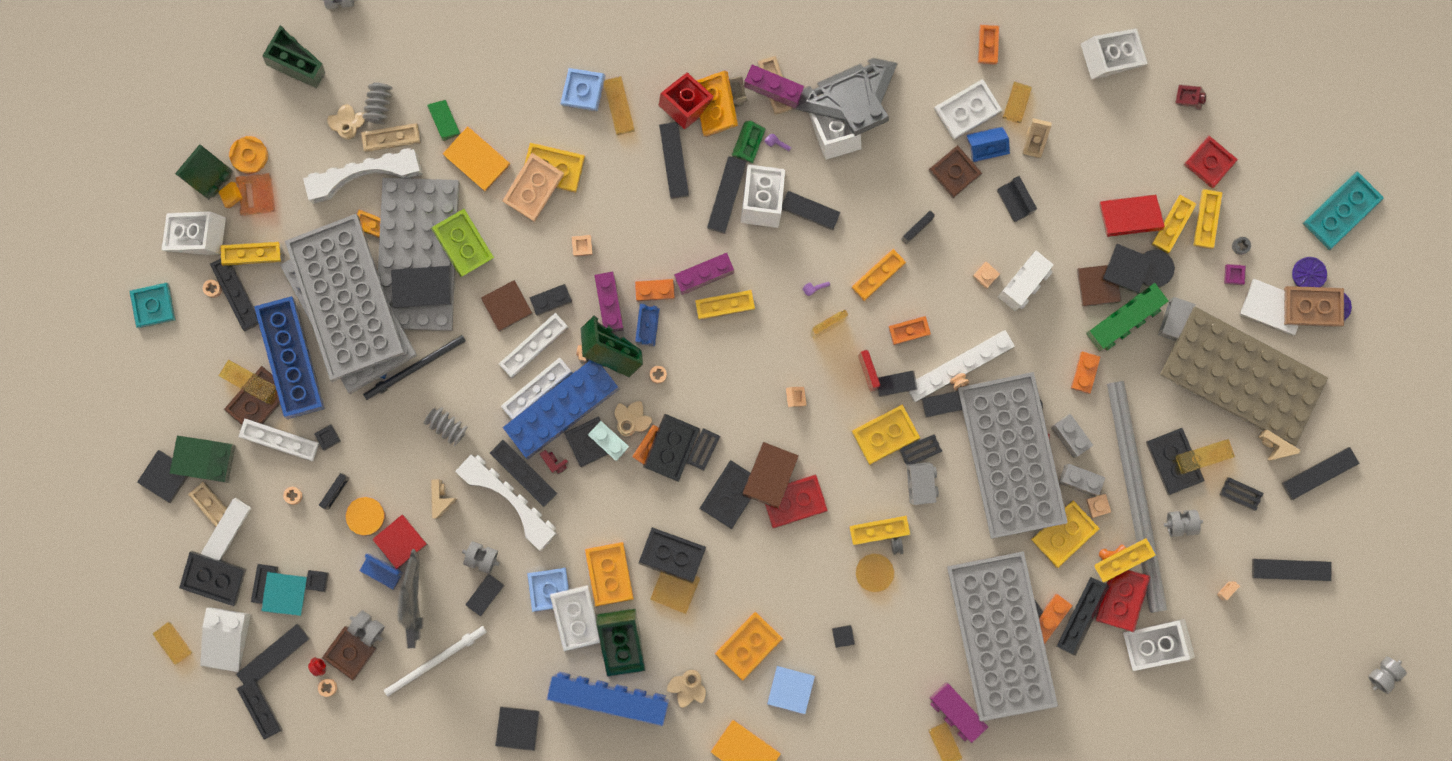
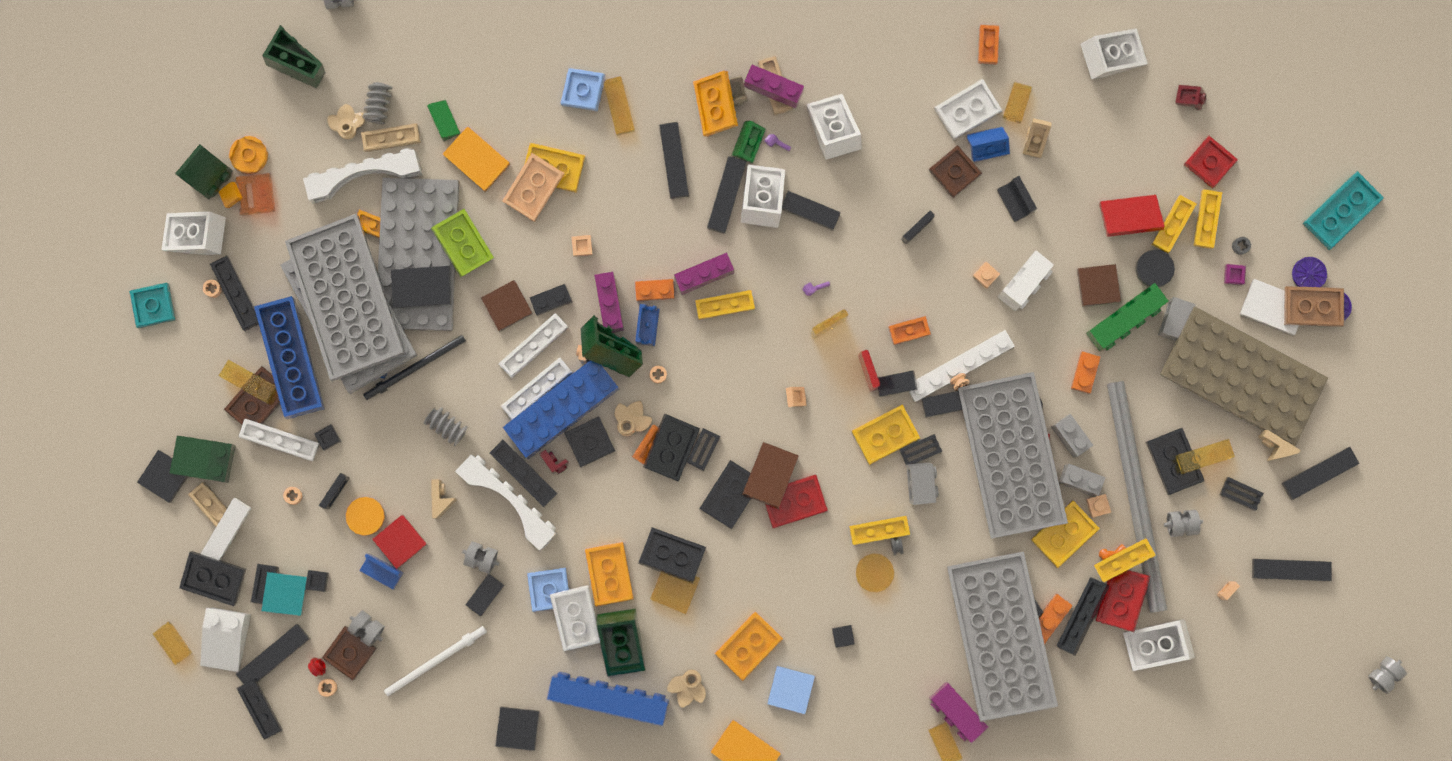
yellow plate [220,242,281,266] -> none
dark grey plate [398,549,423,648] -> none
light aqua plate [588,421,629,461] -> none
red slope [658,72,714,130] -> none
plate [796,58,897,136] -> none
light orange tile [851,249,906,301] -> none
black tile [1102,244,1152,294] -> none

